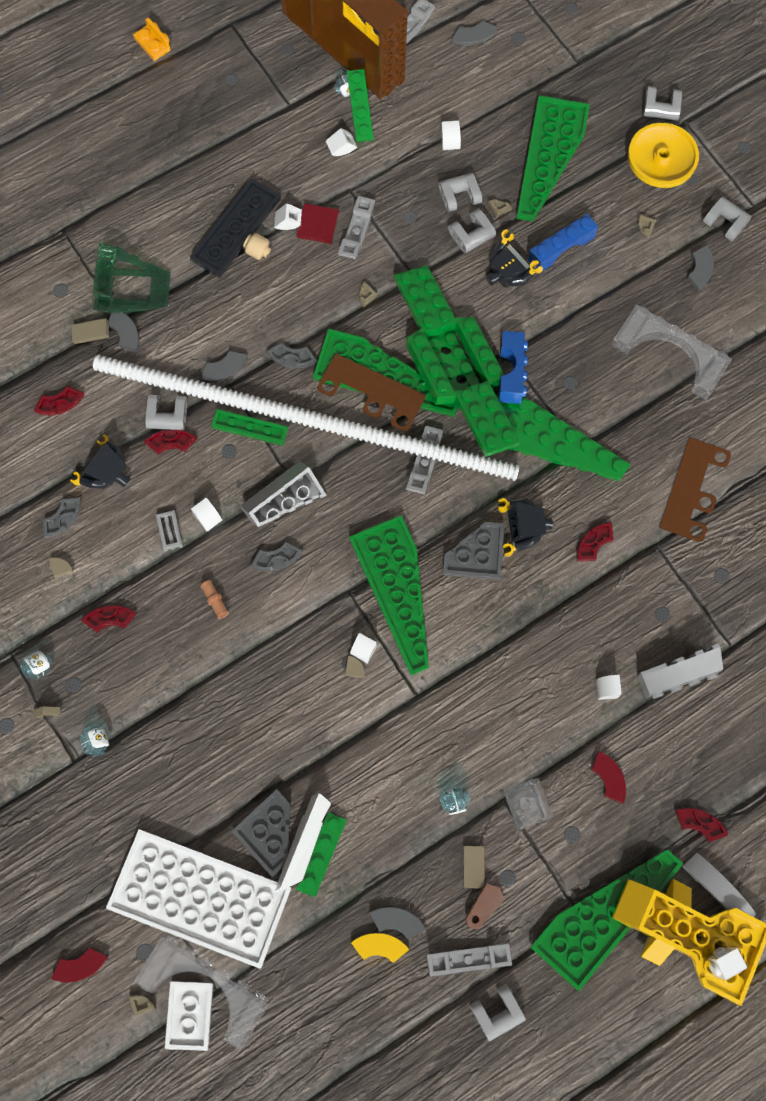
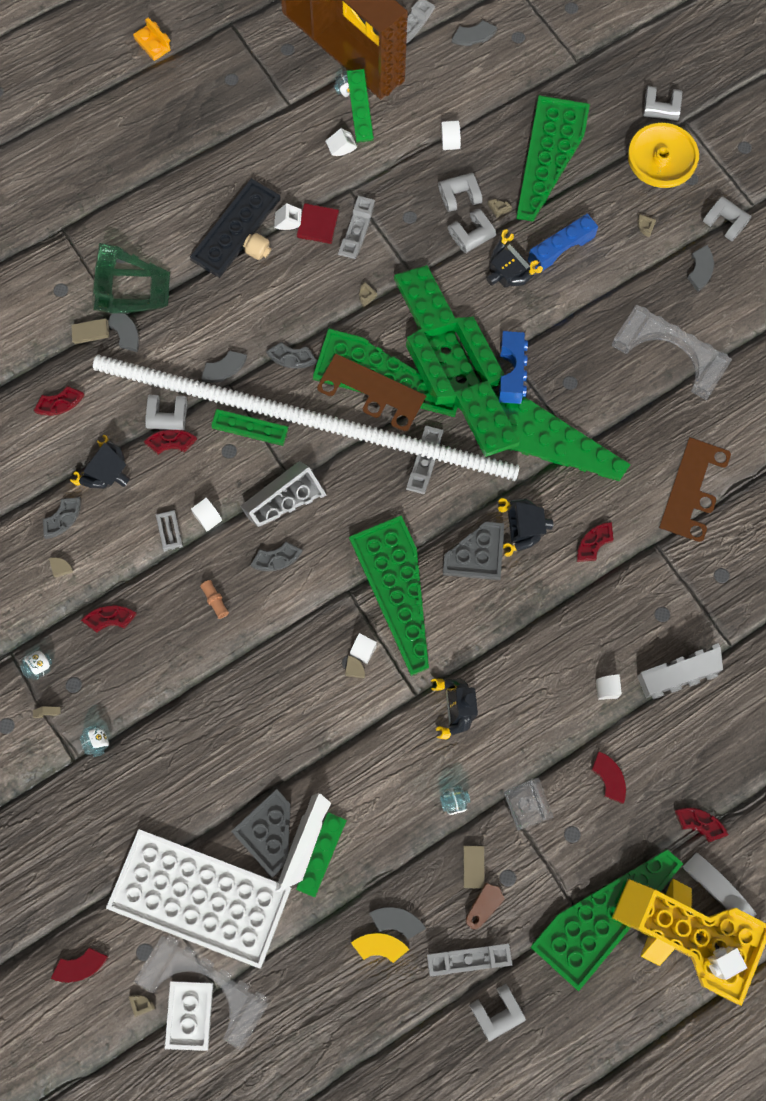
none -> black torso [431,678,478,740]

